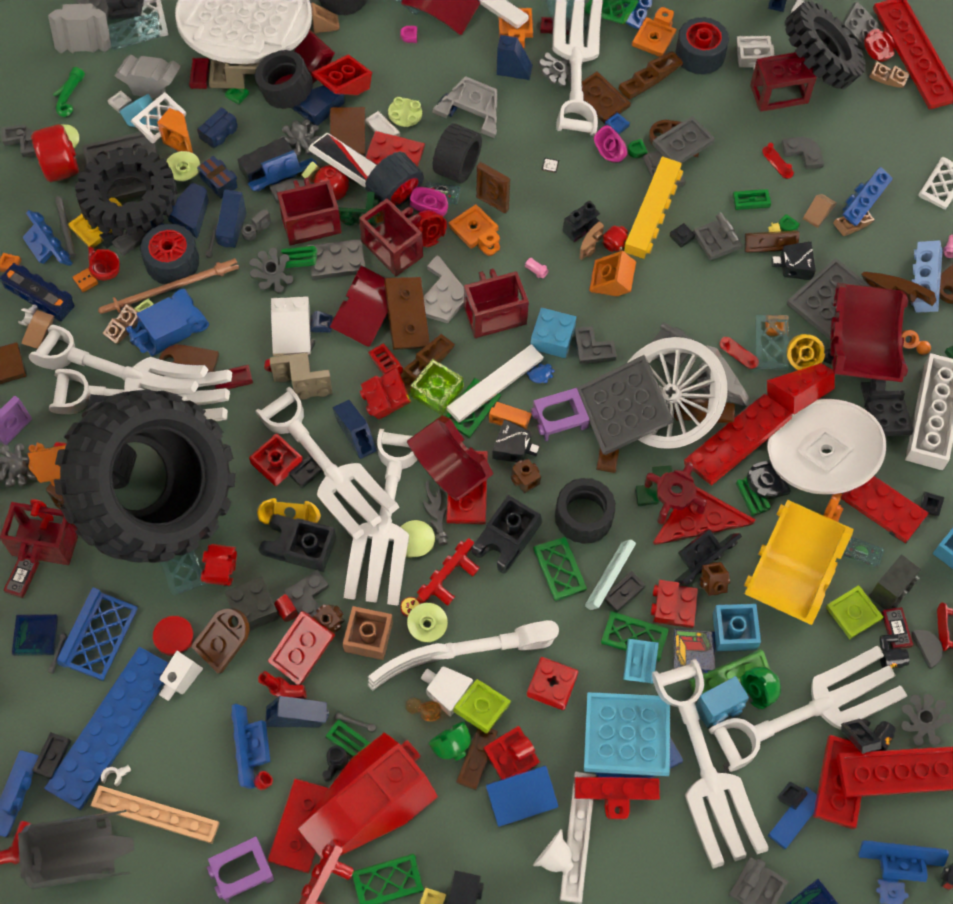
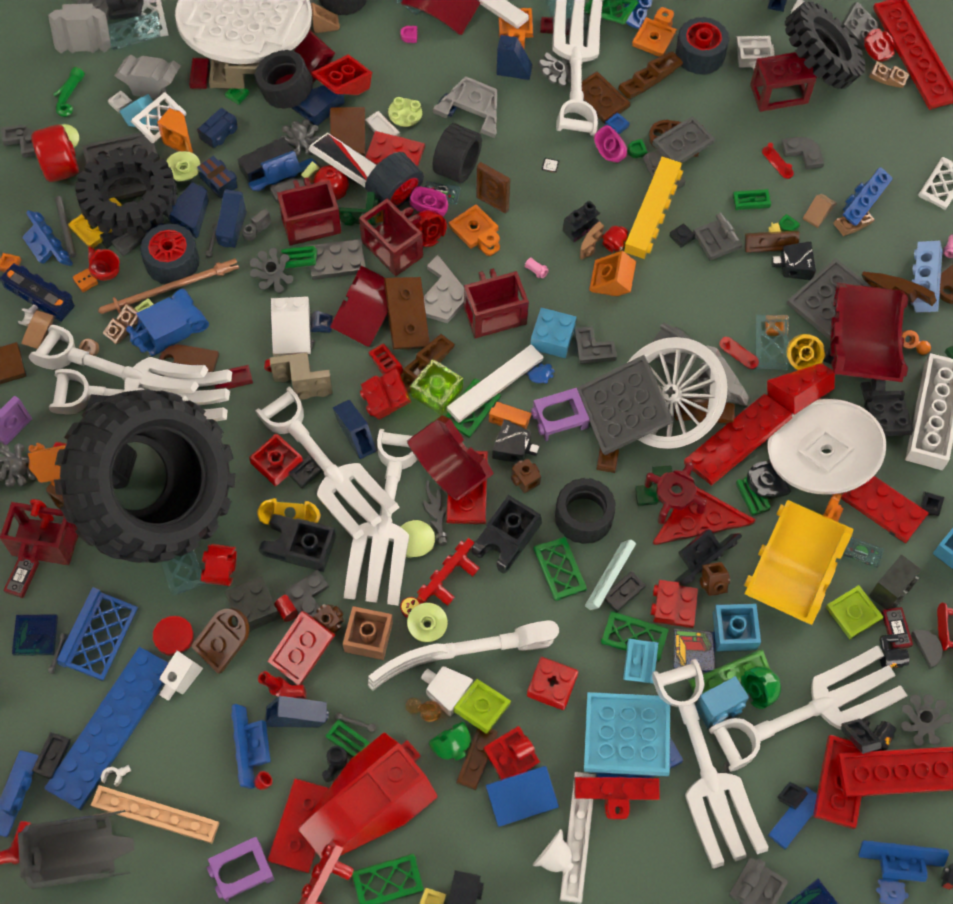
none -> medium nougat tile [79,339,99,356]

